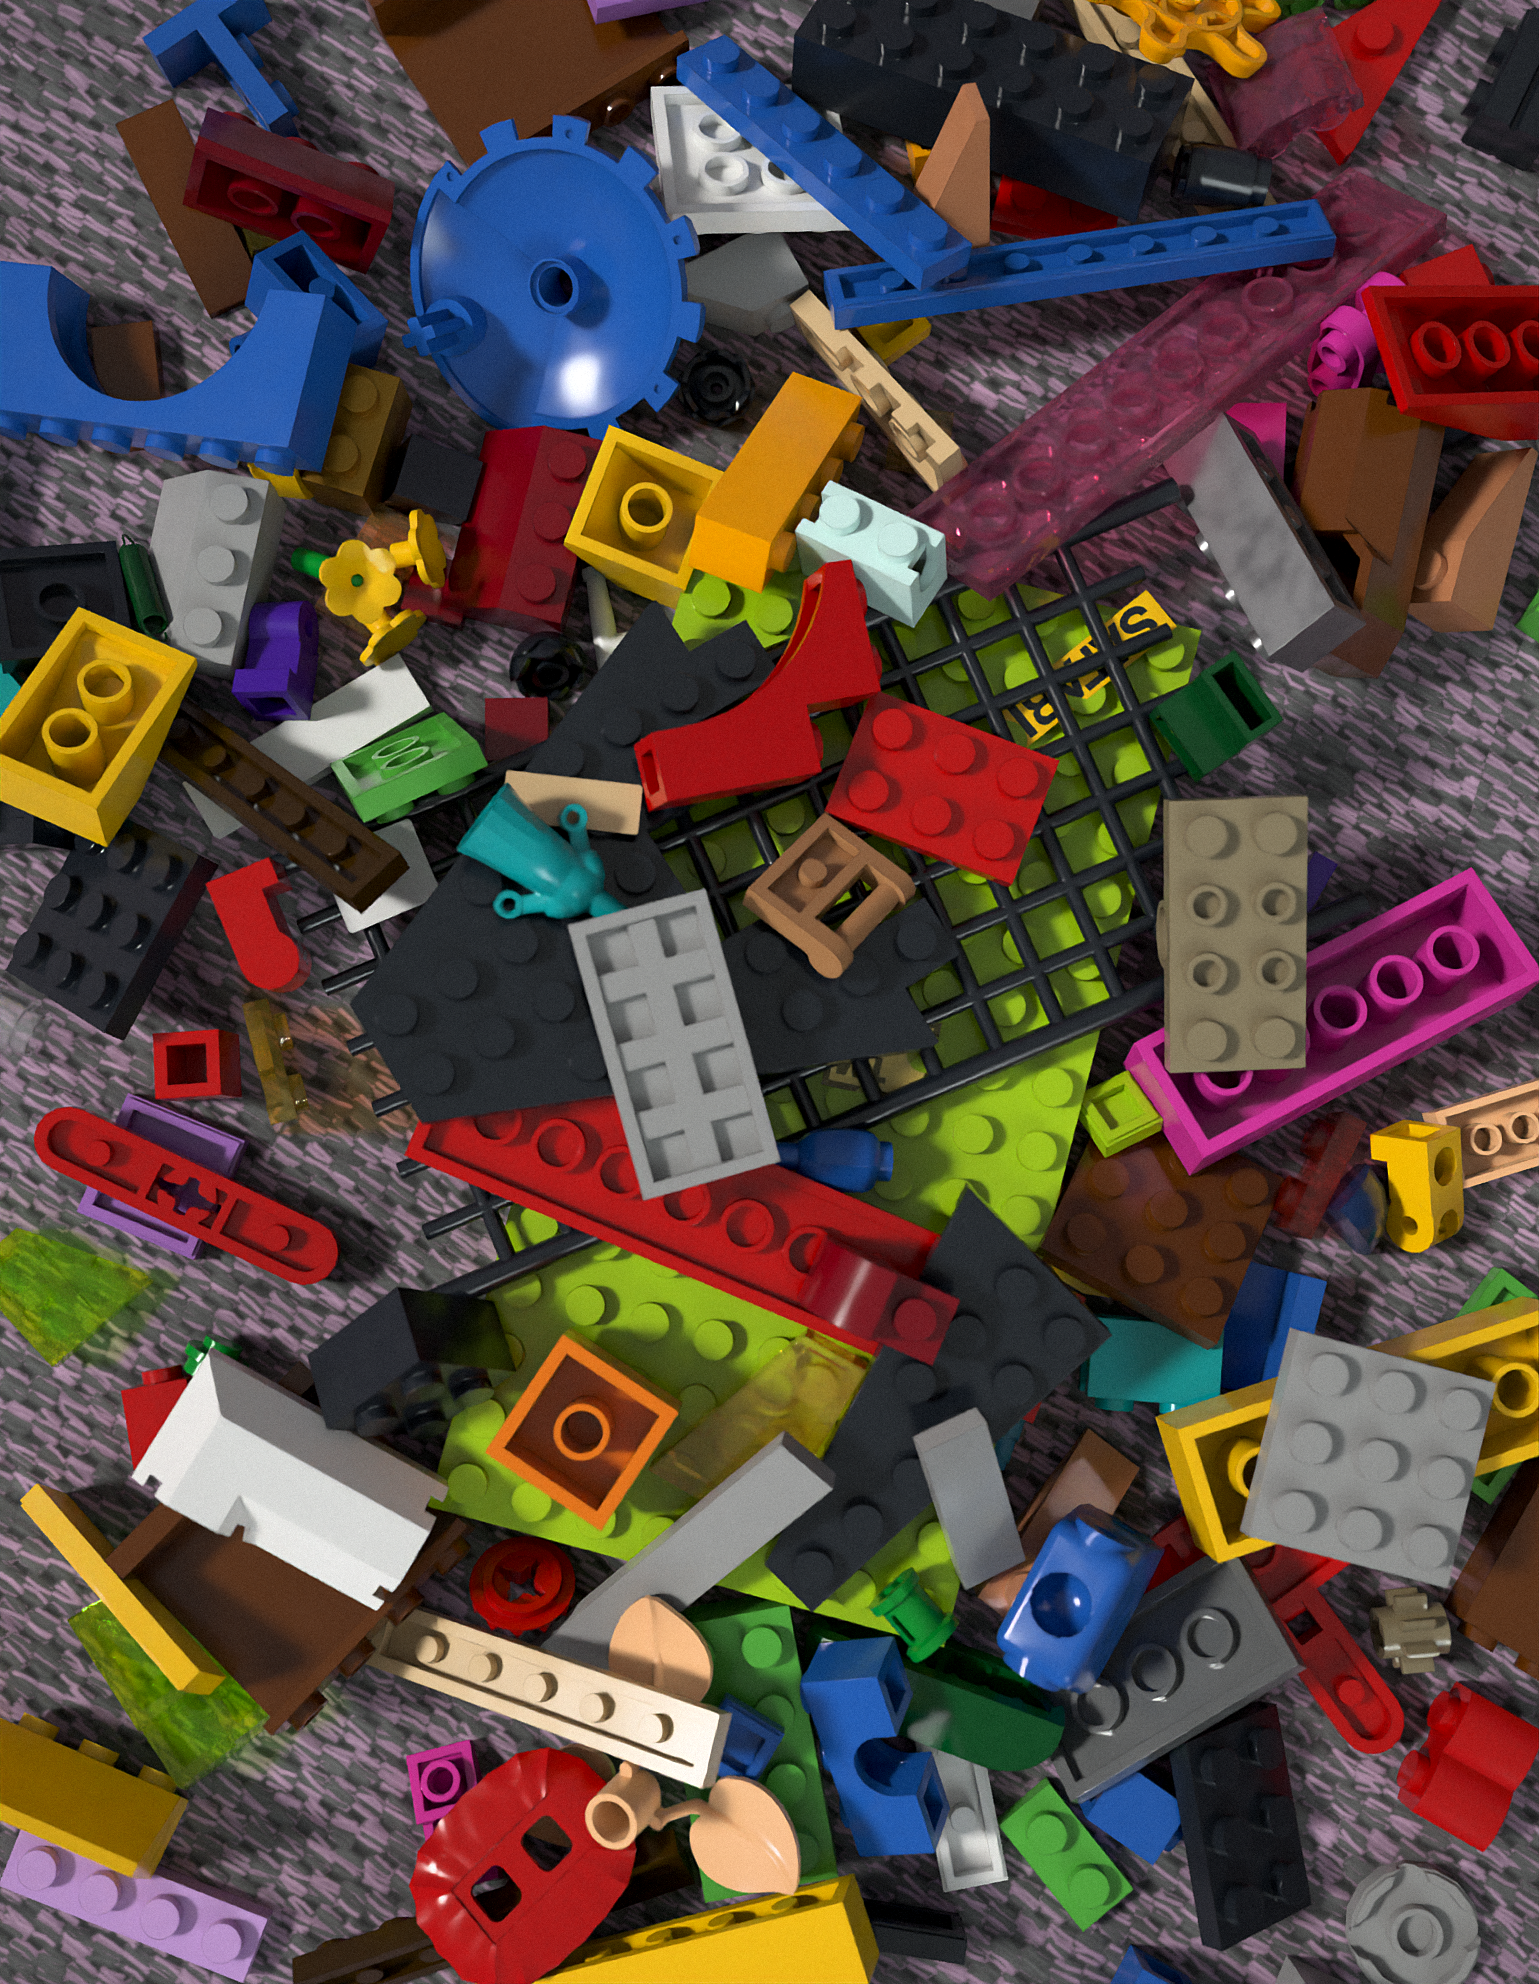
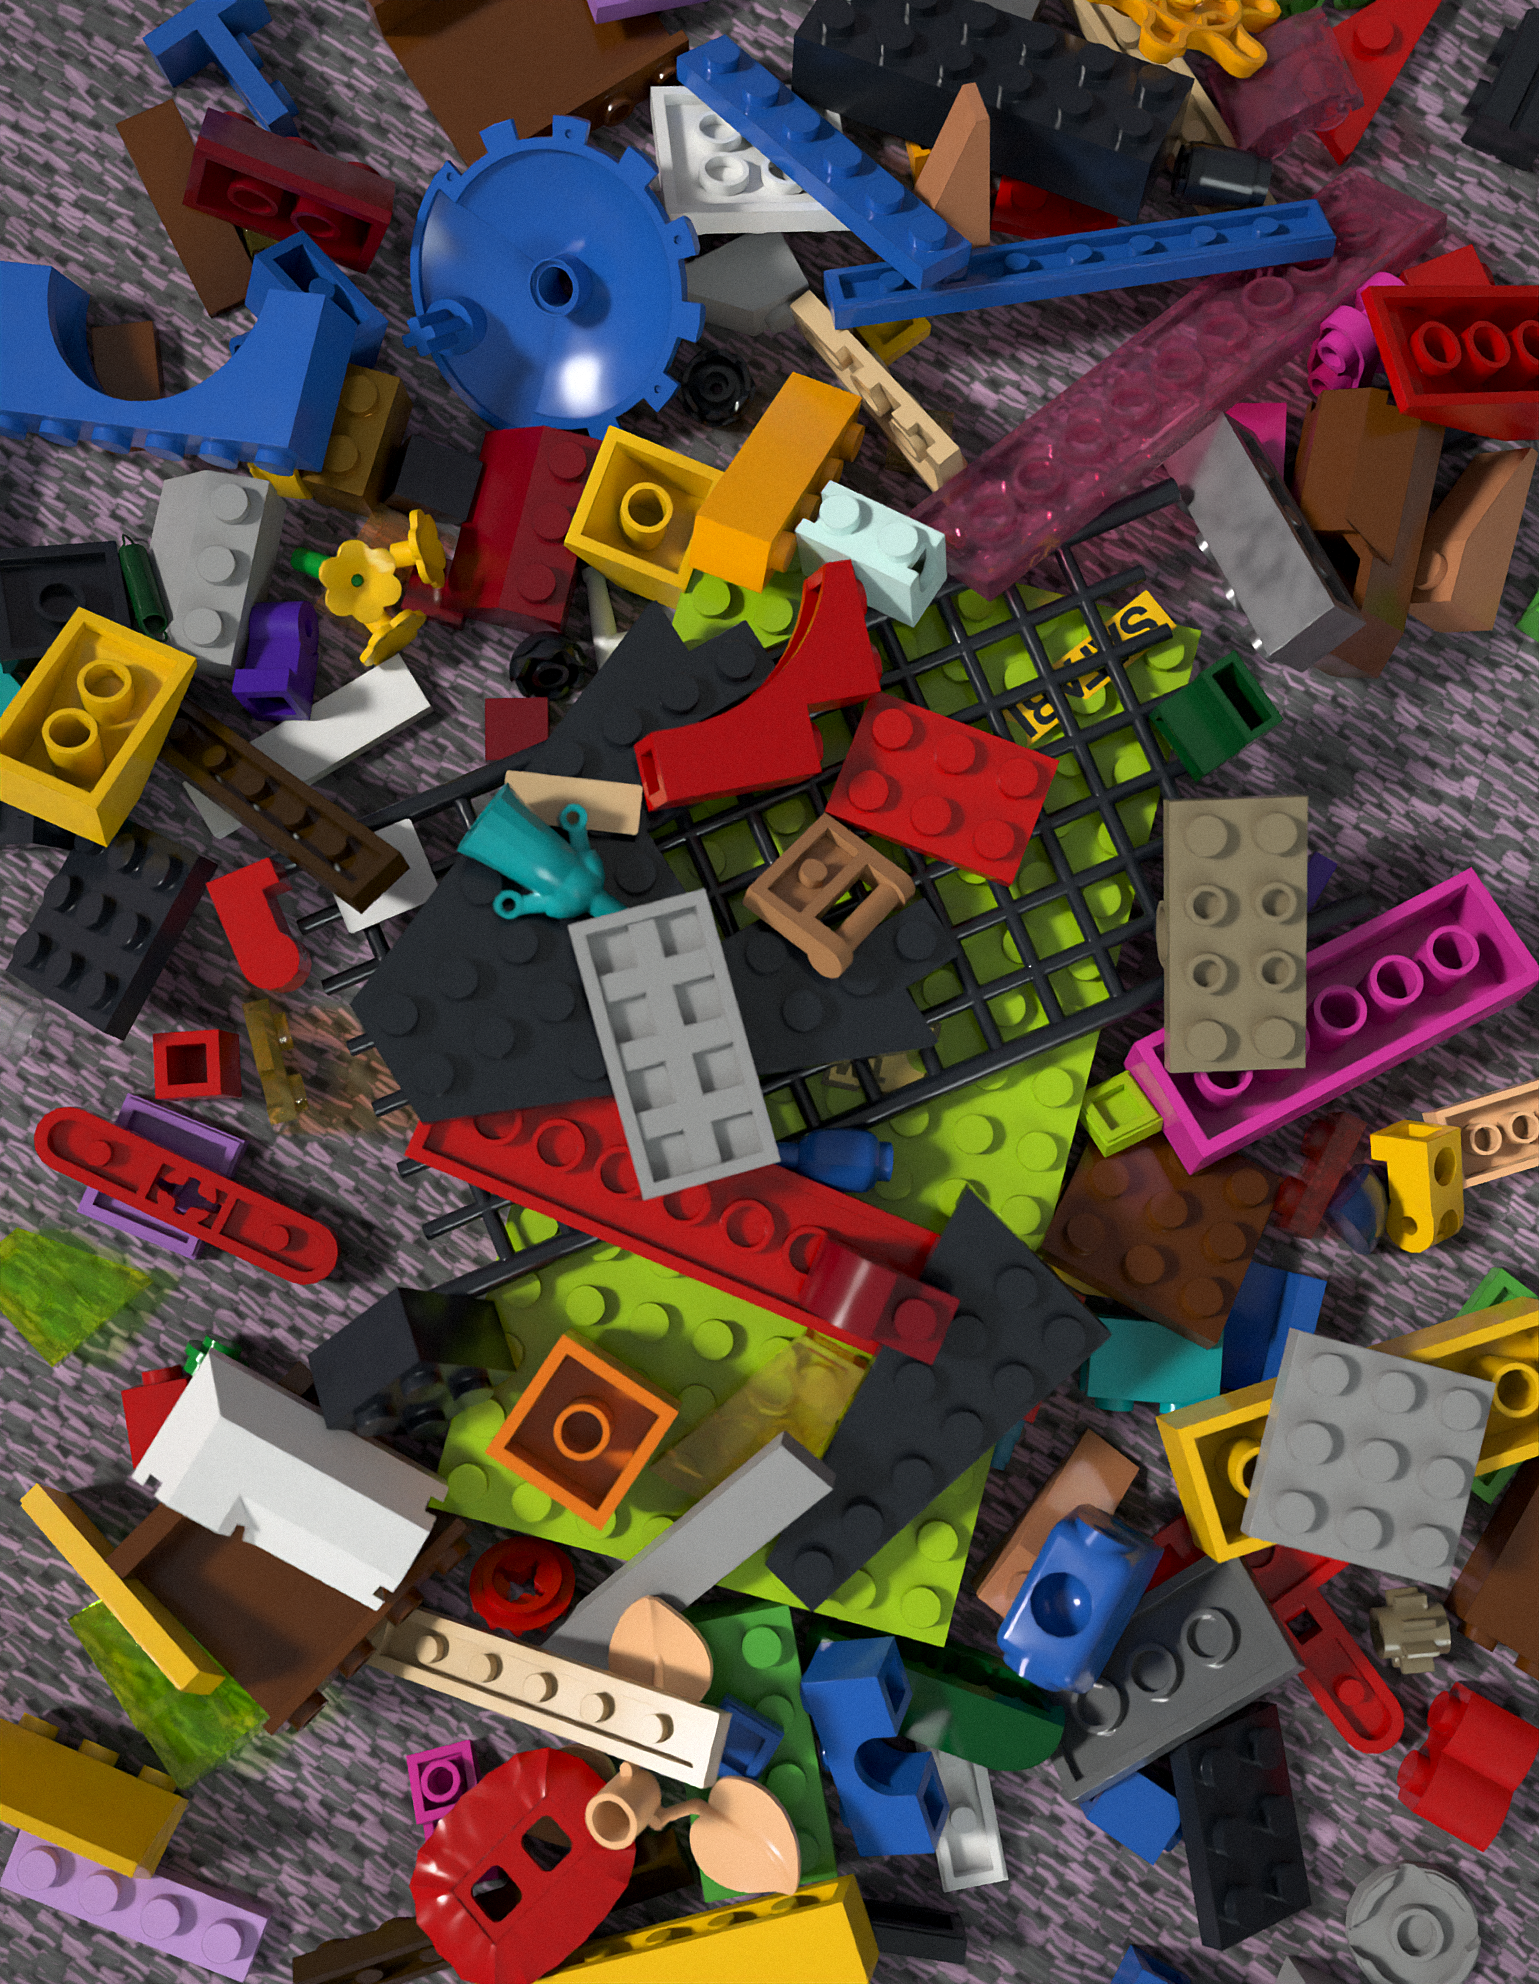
bright green plate [329,712,488,823] -> none
green bush [869,1567,959,1663] -> none
light grey tile [913,1407,1026,1590] -> none
bright green plate [997,1777,1134,1932] -> none

